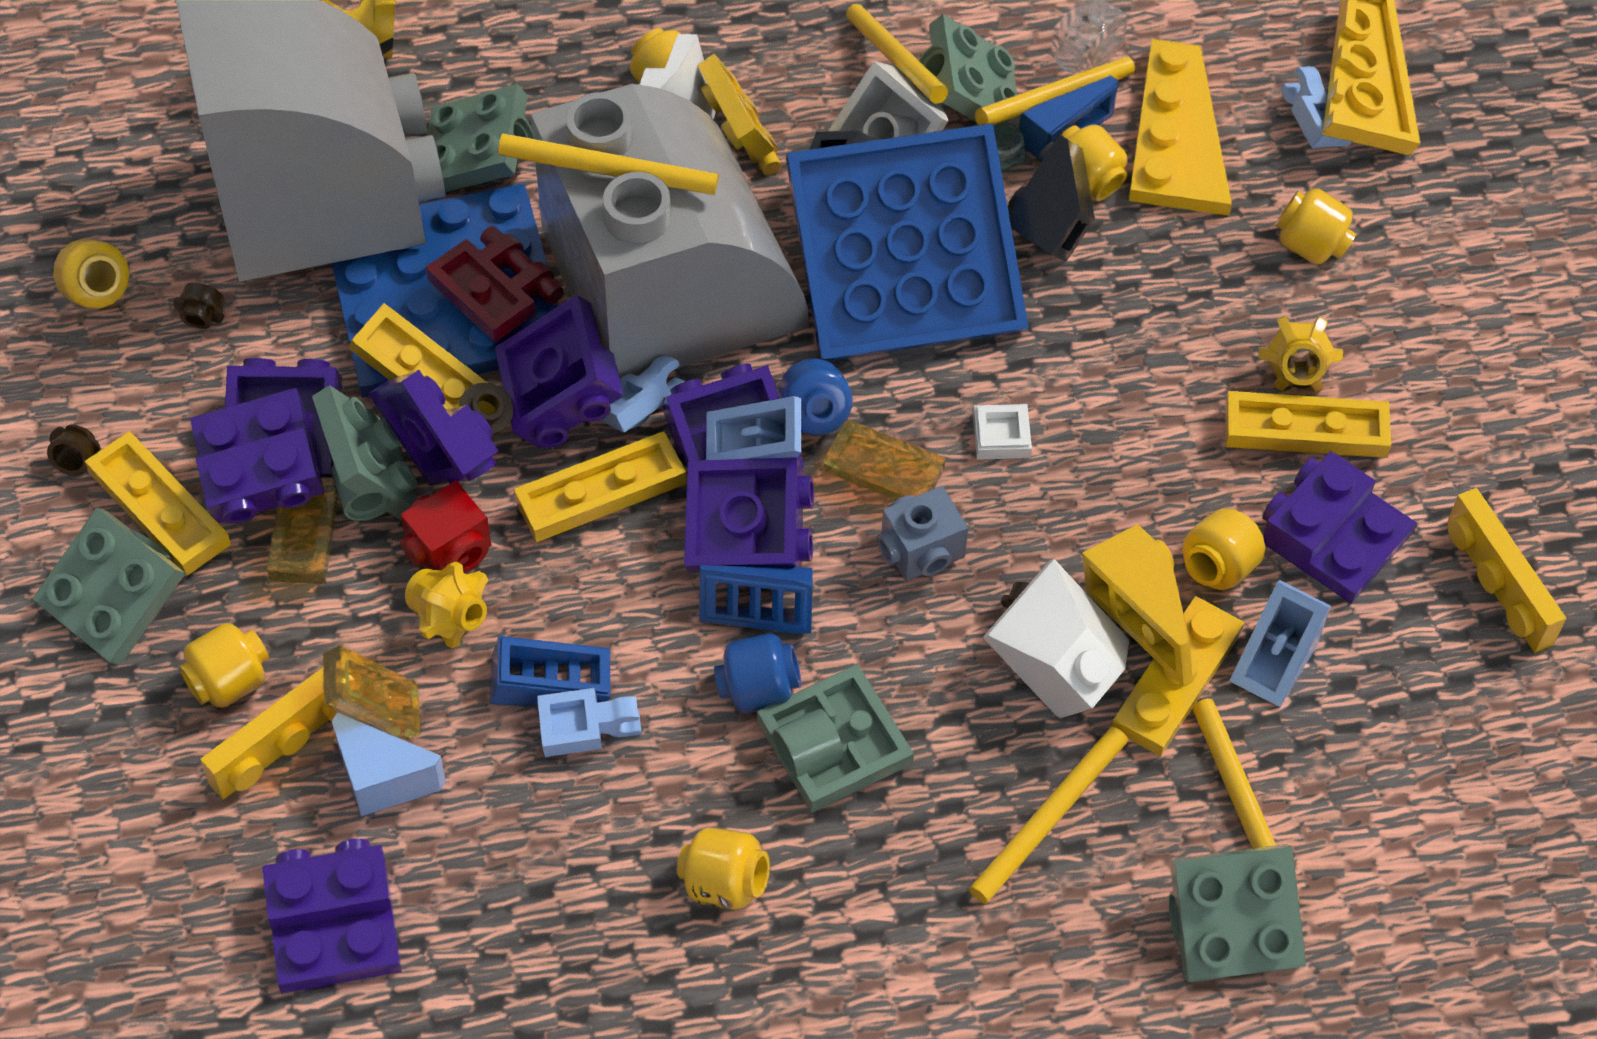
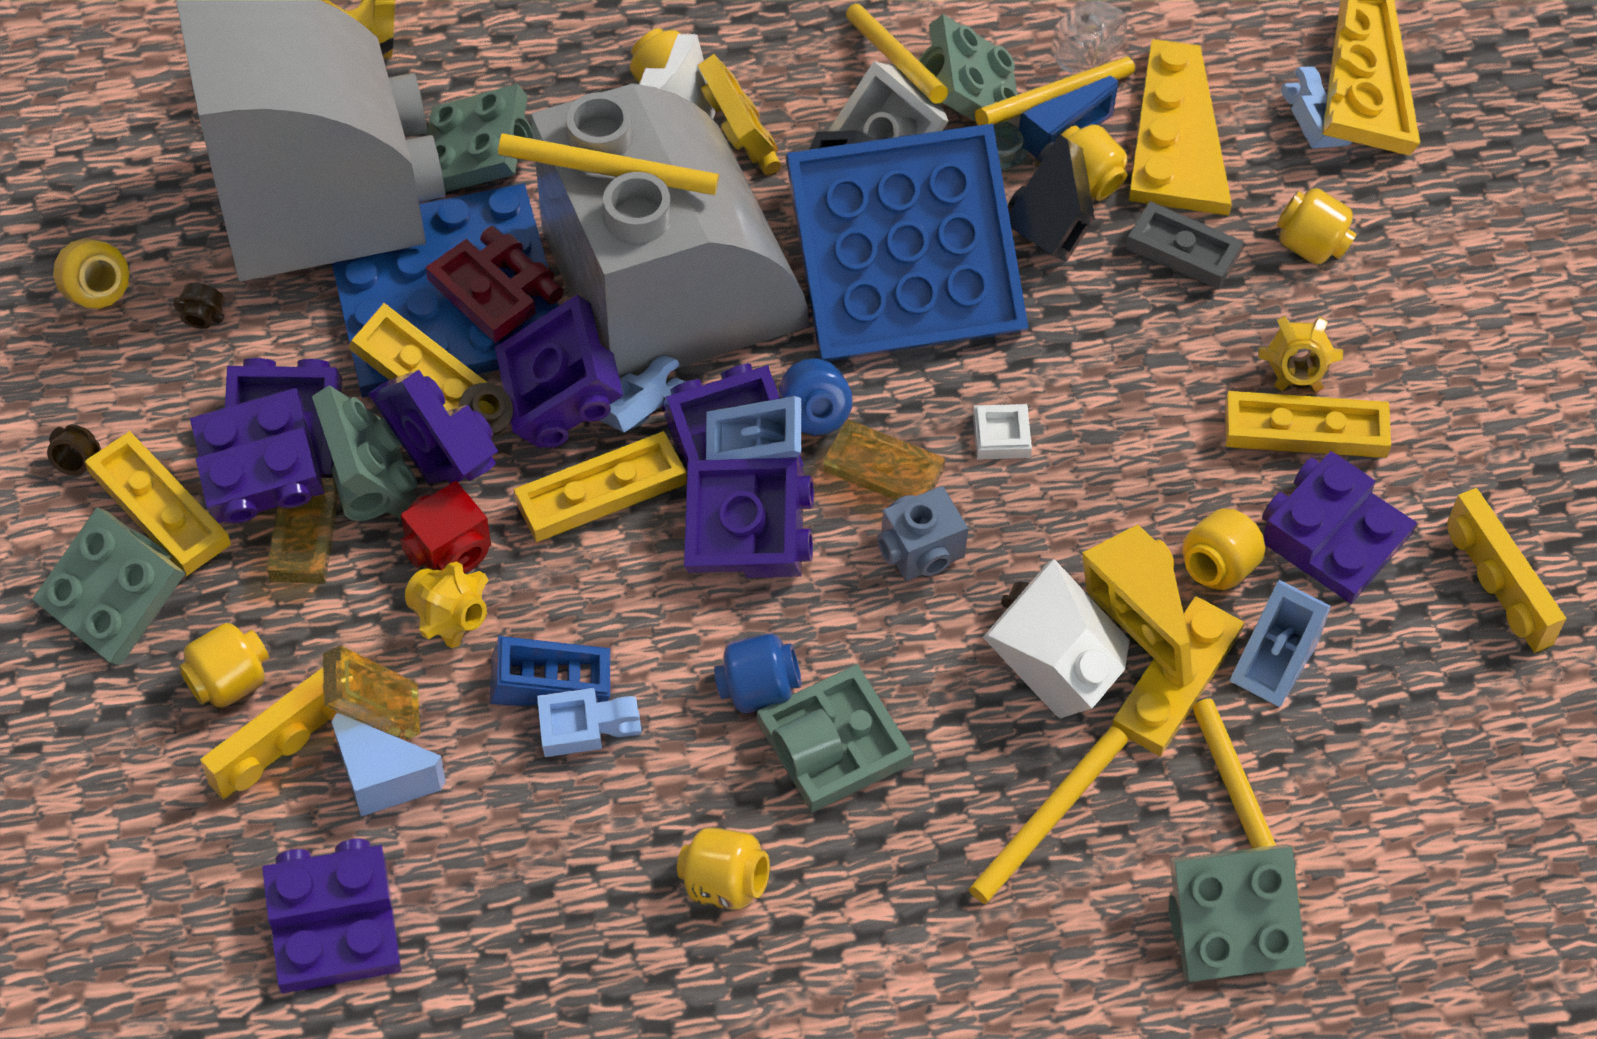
blue slope [699,565,813,634] -> none
none -> dark grey plate [1126,201,1243,290]

